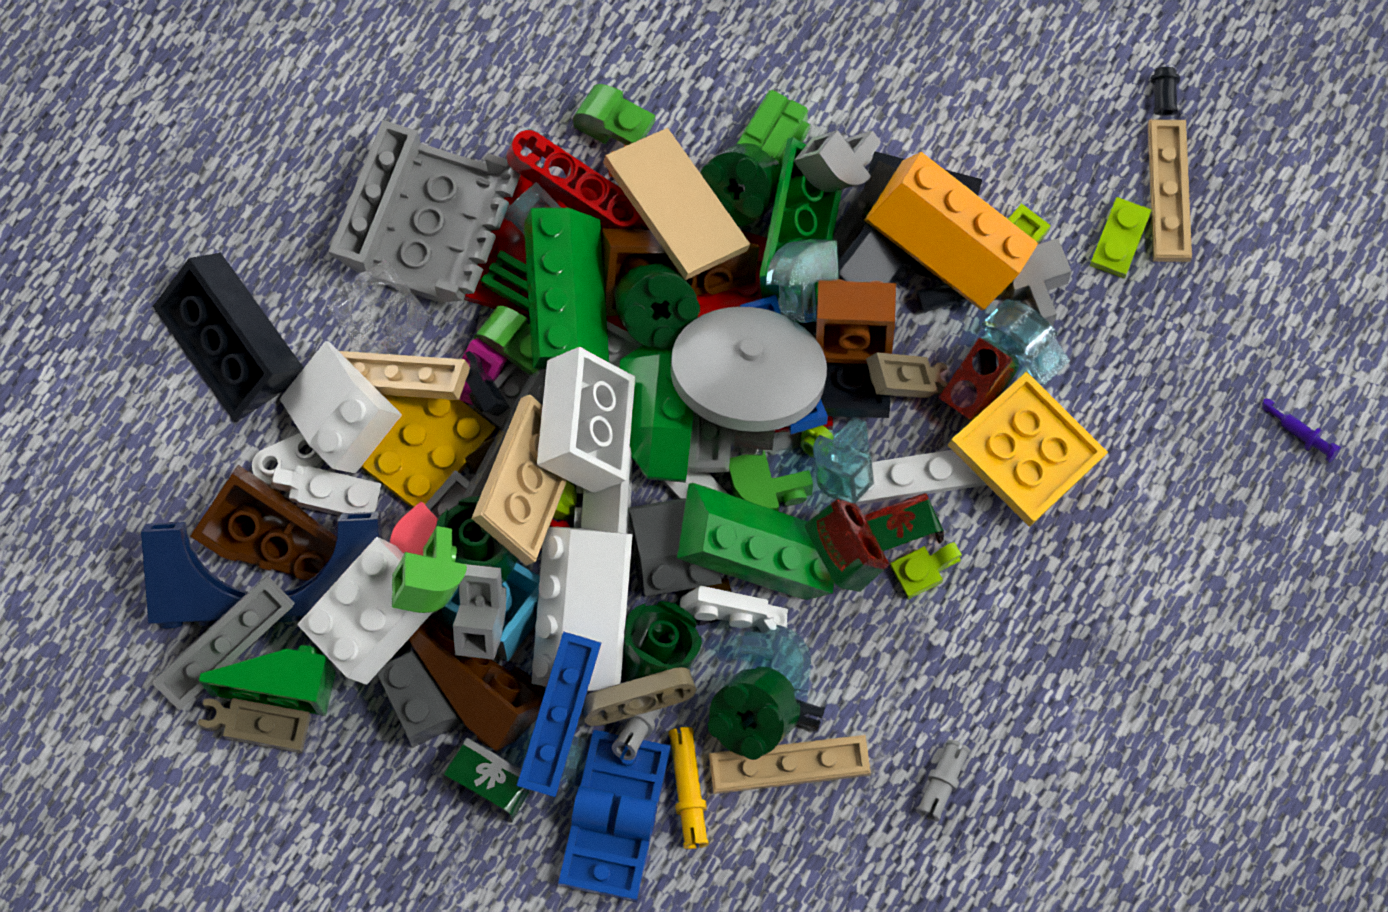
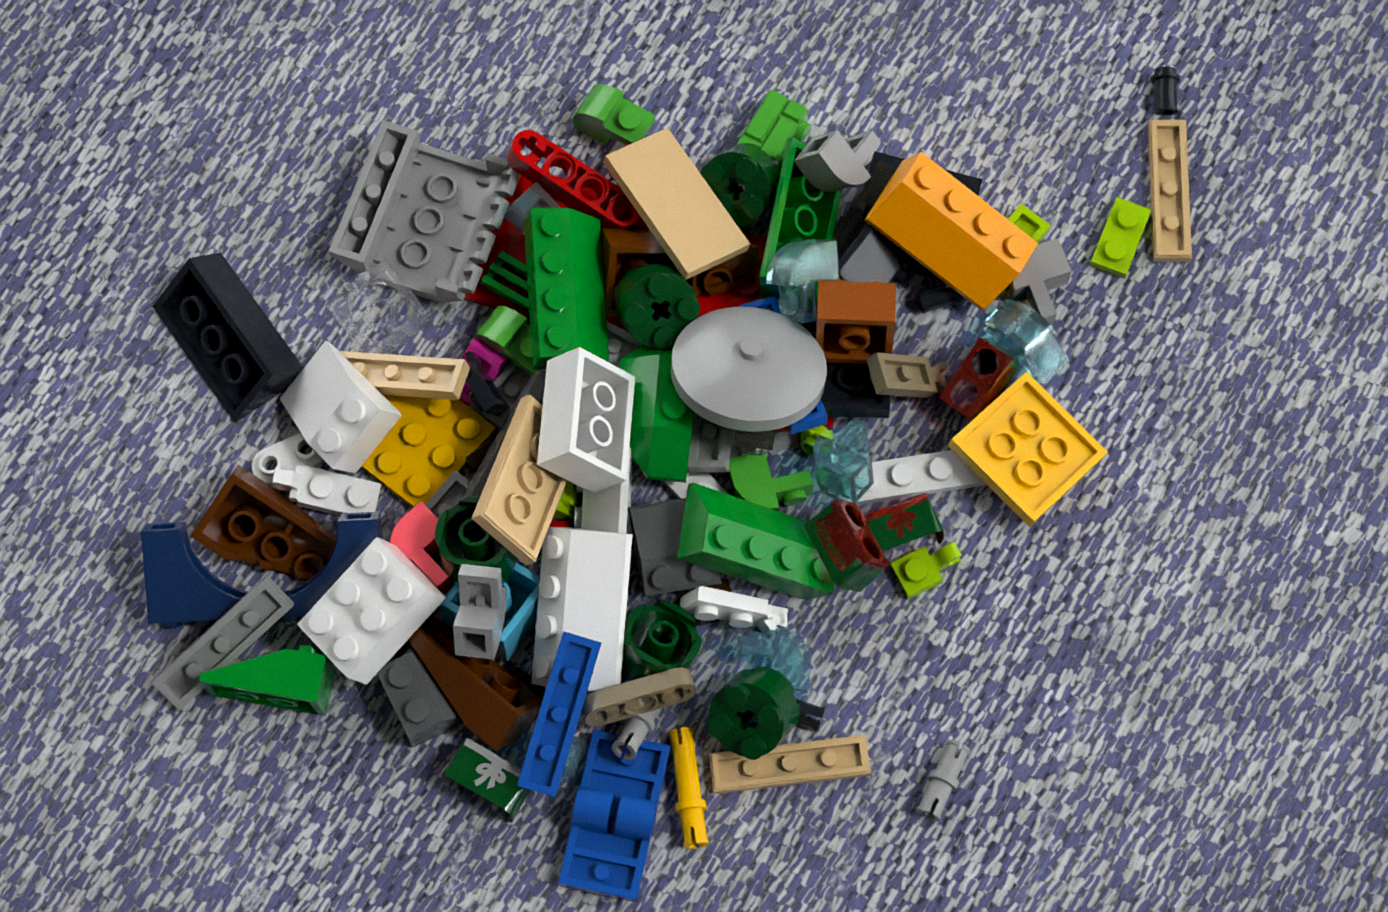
dark tan plate [198,698,311,754] -> none
bright green brick [392,526,467,613] -> none
dark purple piece [1262,398,1341,463] -> none

